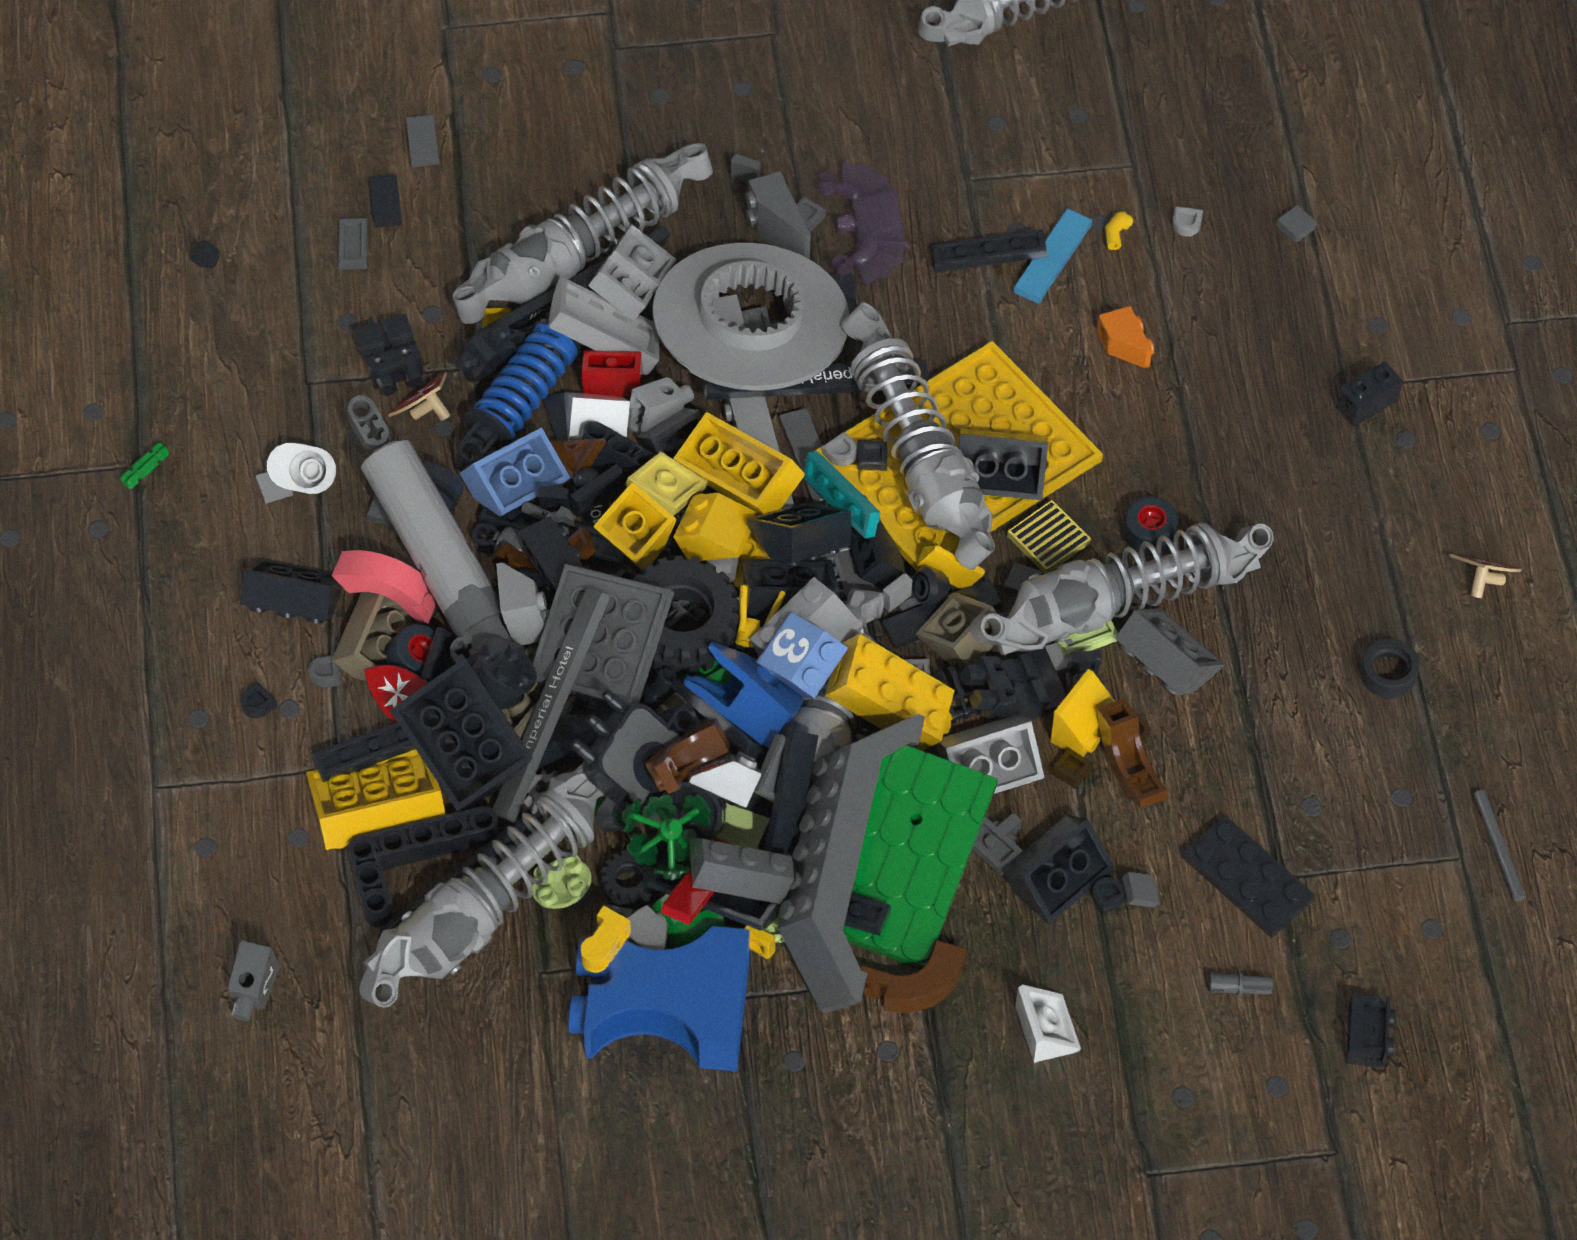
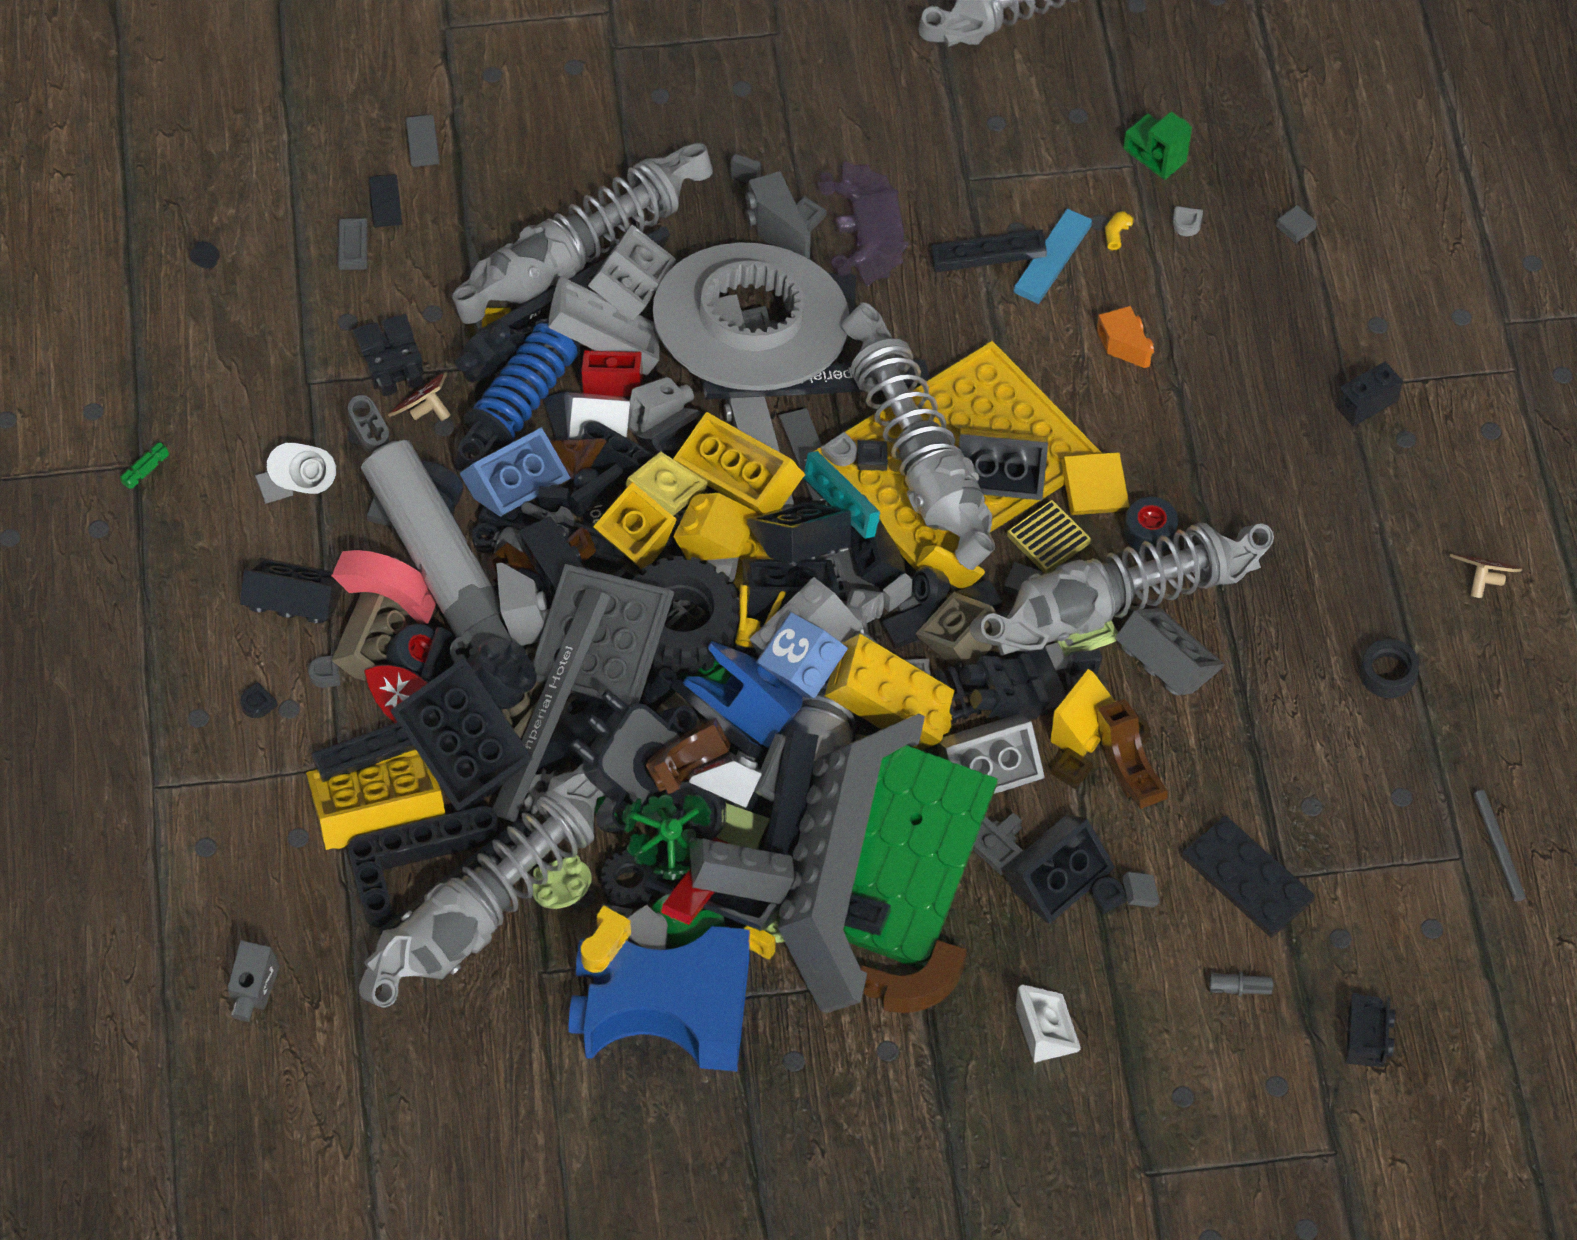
none -> yellow tile [1061,453,1130,515]
none -> green brick [1124,112,1192,180]

